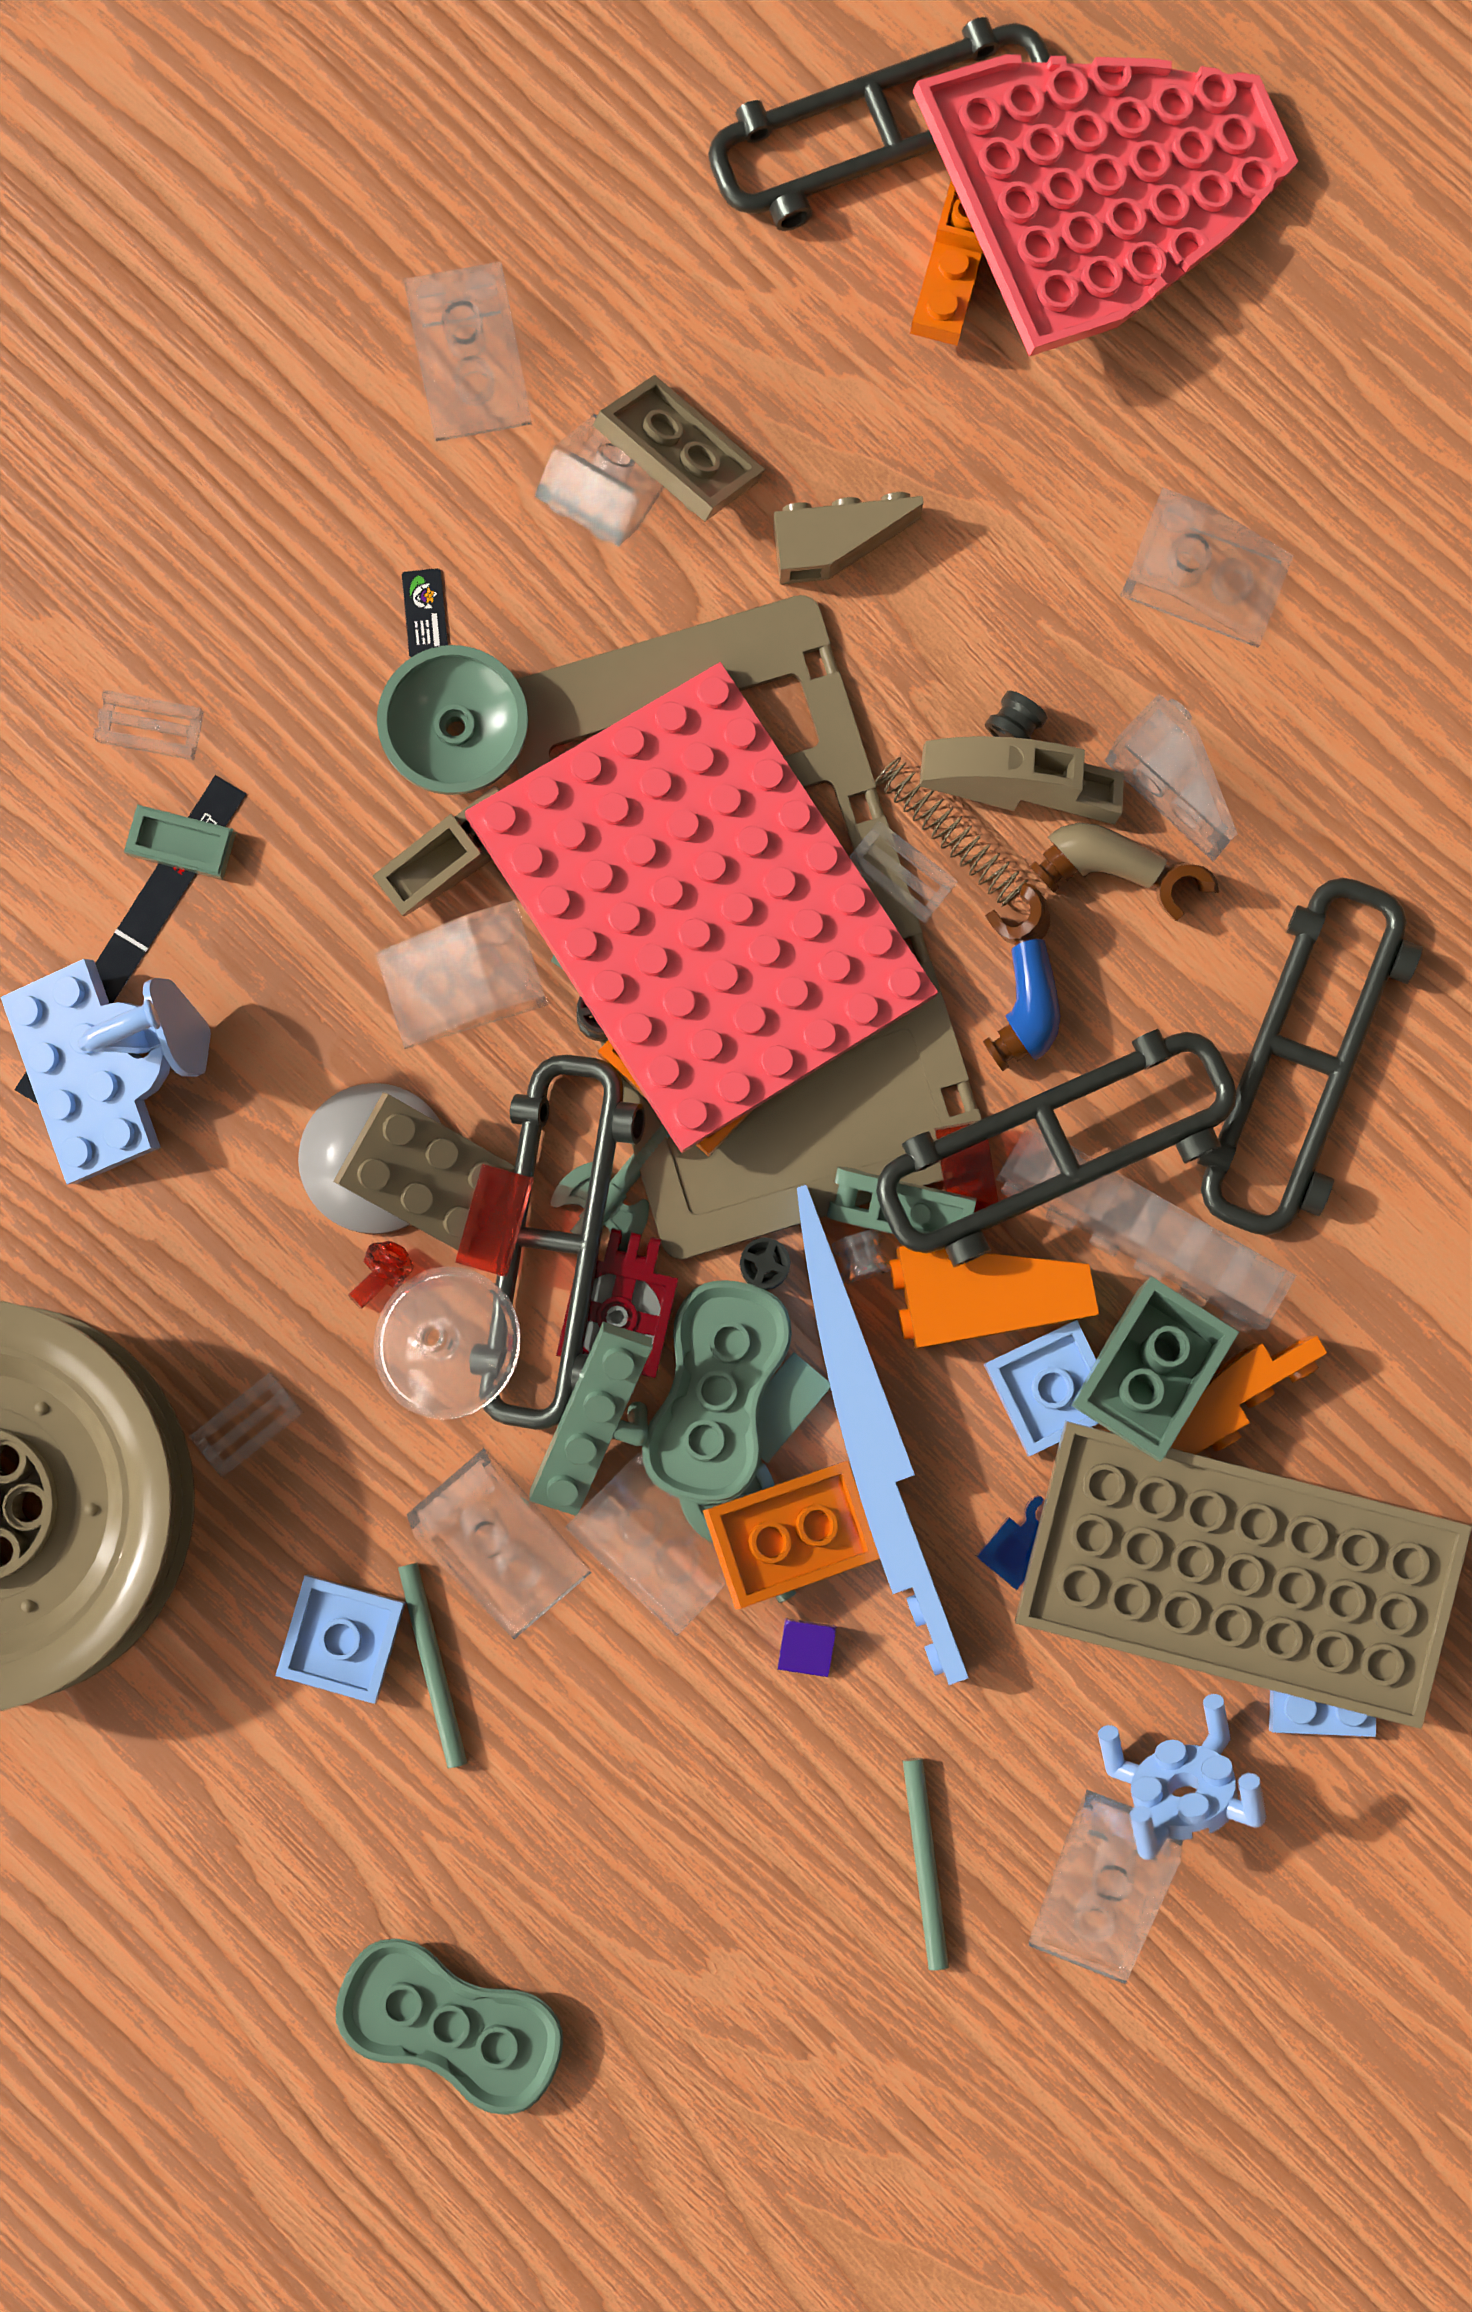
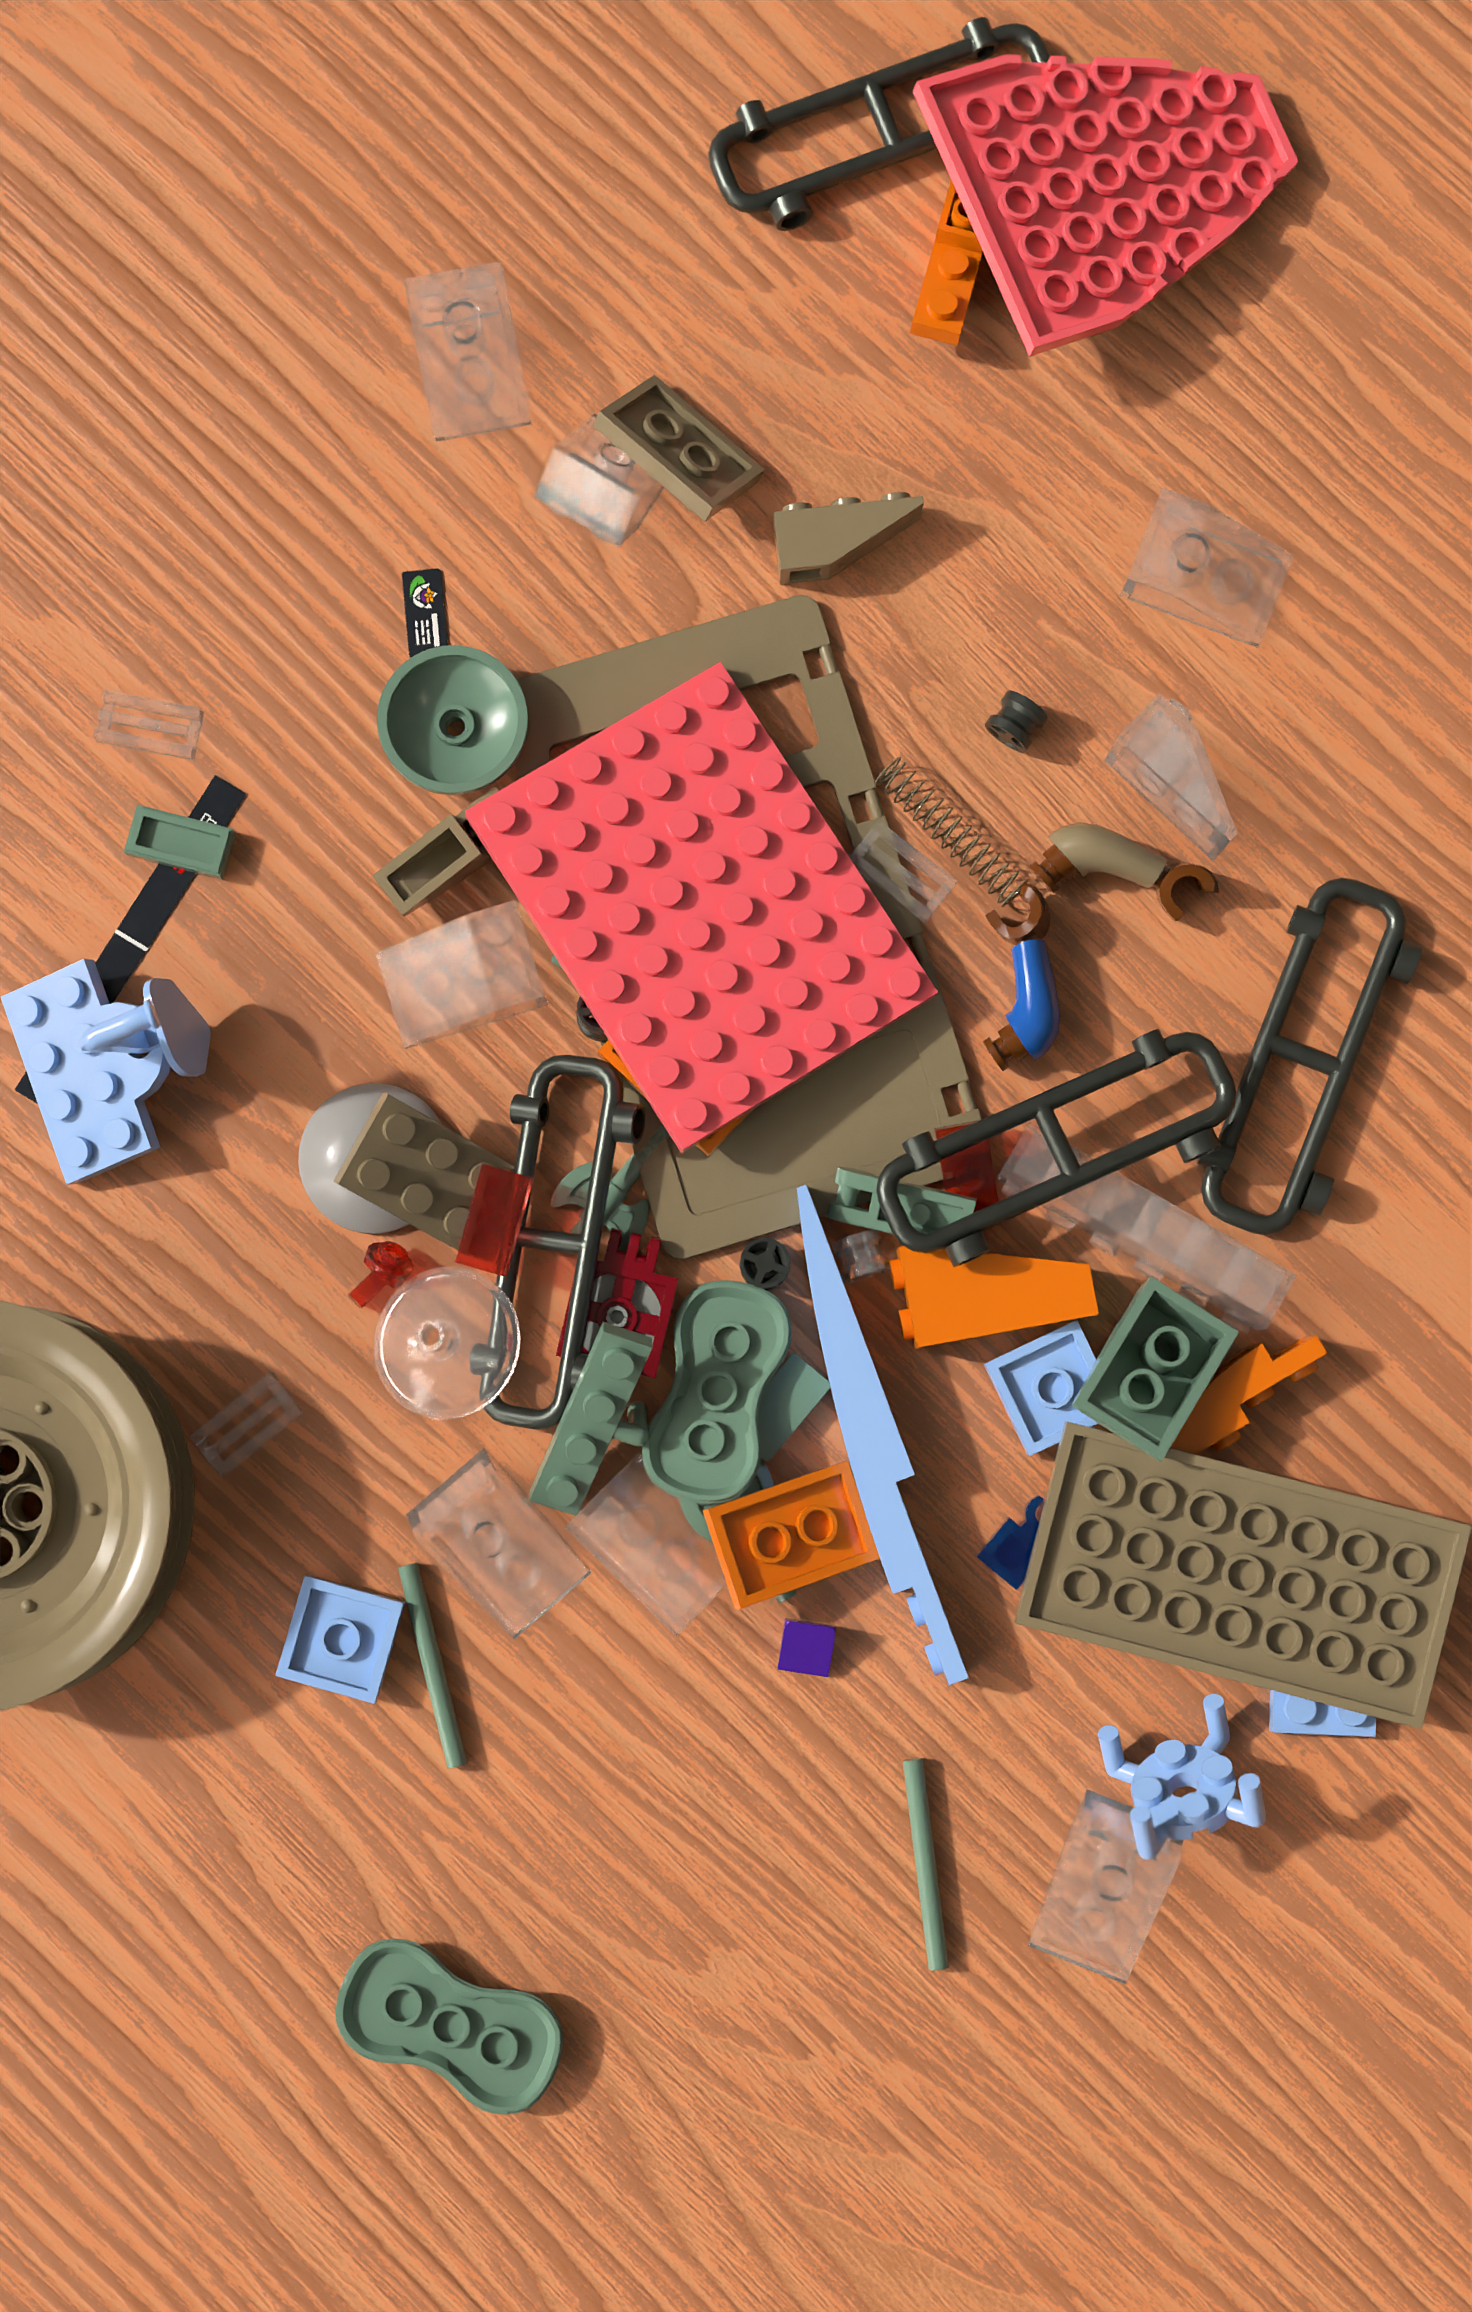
dark tan slope [919,736,1124,825] -> none

